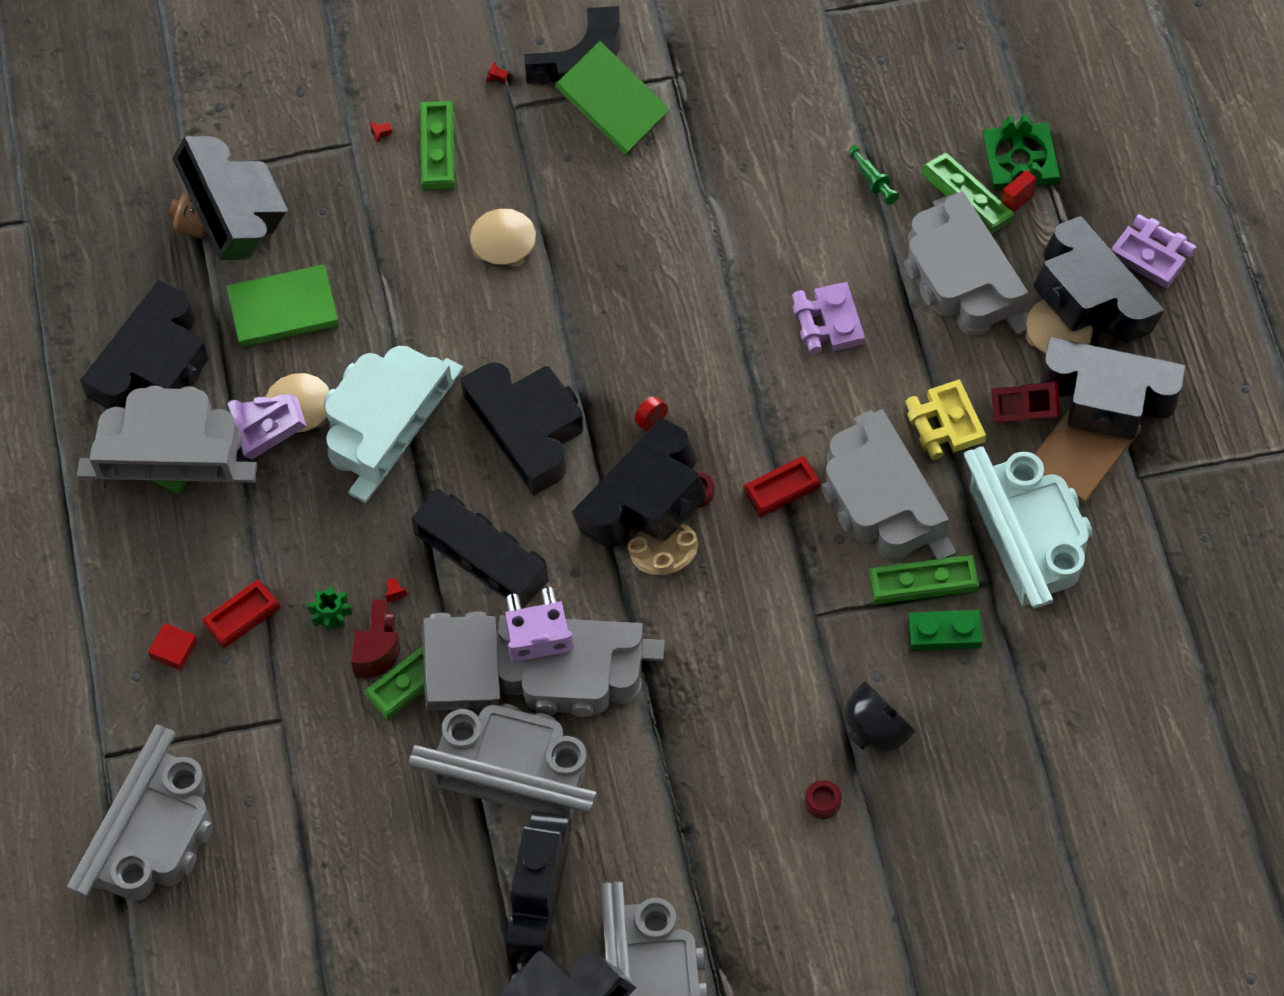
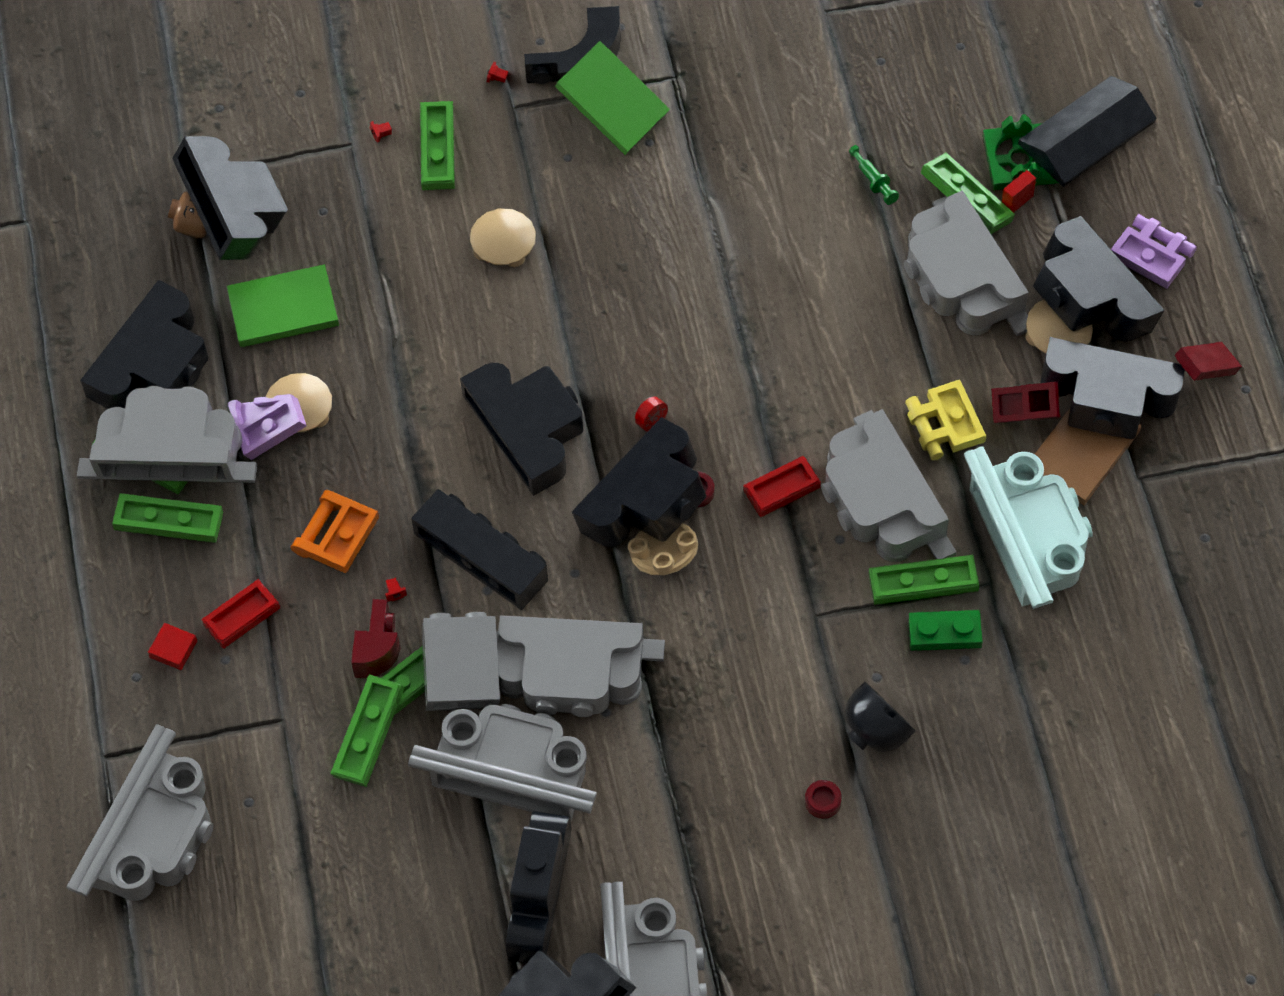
green gear [307,586,353,633] -> none
light aqua brick [324,346,464,503] -> none
lavender piece [505,587,574,662] -> none
lavender plate [792,282,865,354] -> none
none -> bright green plate [112,493,223,543]
none -> orange plate [290,490,379,573]
none -> bright green tile [330,674,404,787]
none -> black slope [1018,76,1157,187]
none -> dark red tile [1174,342,1242,381]

